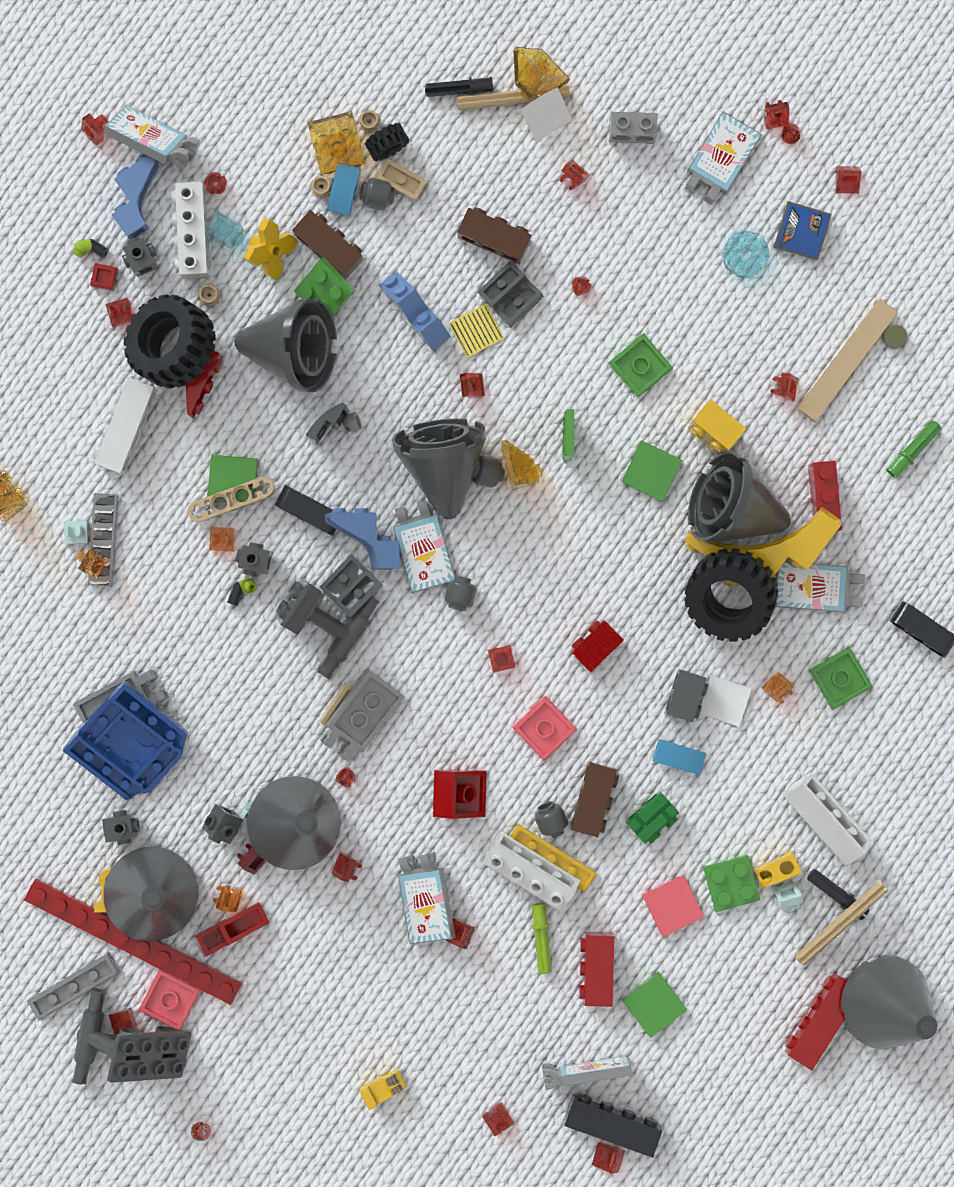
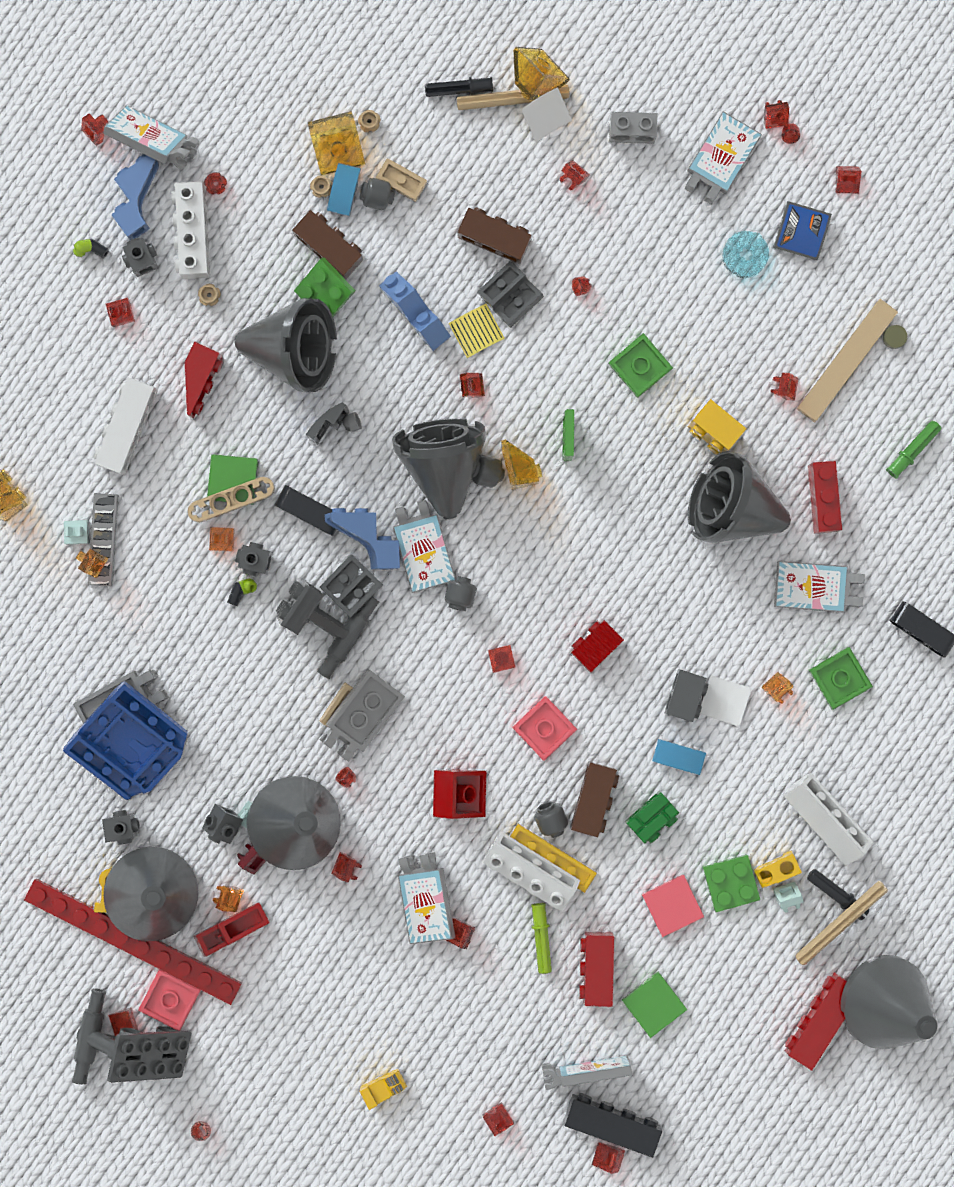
light grey tile [27,952,121,1021] -> none
red tile [90,263,119,291] -> none
black tyre [123,294,216,389] -> none
clear light blue brick [206,211,244,250] -> none
yellow plant [243,218,298,280] -> none
black tyre [364,123,409,162] -> none
bright green tile [621,440,683,502] -> none
yellow arch [684,507,841,588] -> none
black tyre [684,548,778,642] -> none

